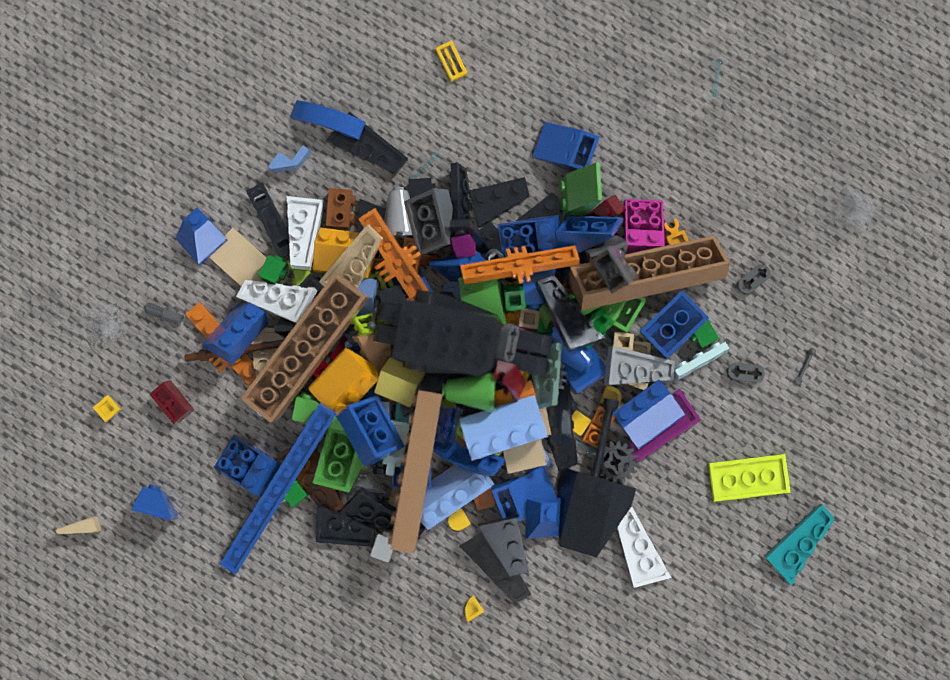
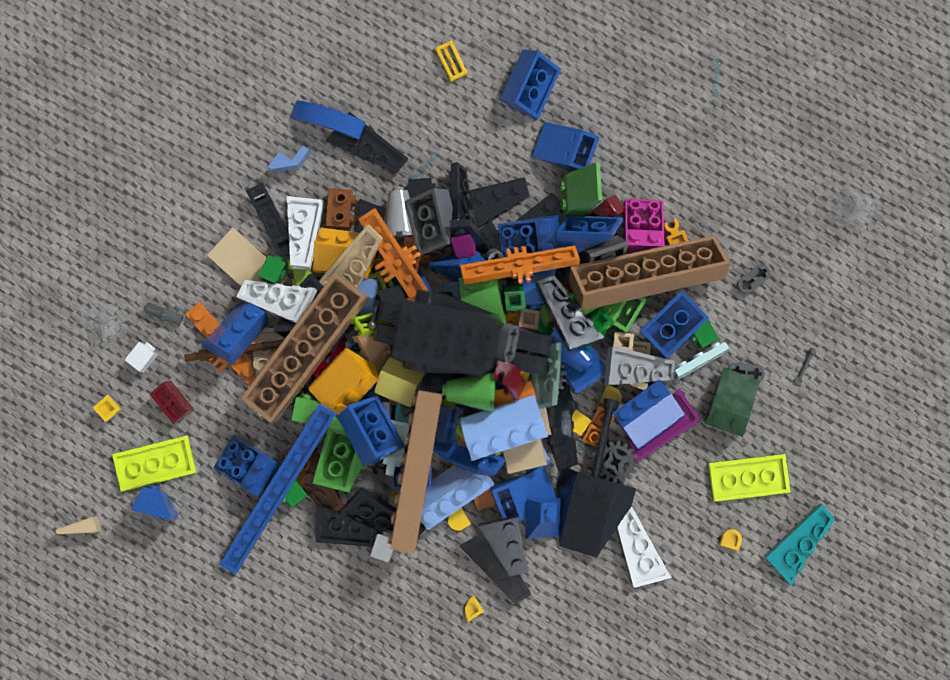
blue slope [176,207,227,266] -> none
dark grey slope [591,245,636,294] -> none
none -> neon yellow tile [112,436,197,492]
none -> white brick [125,342,158,373]
none -> blue slope [500,49,561,120]
none -> dark green slope [704,367,760,437]
none -> yellow tile [719,529,742,551]

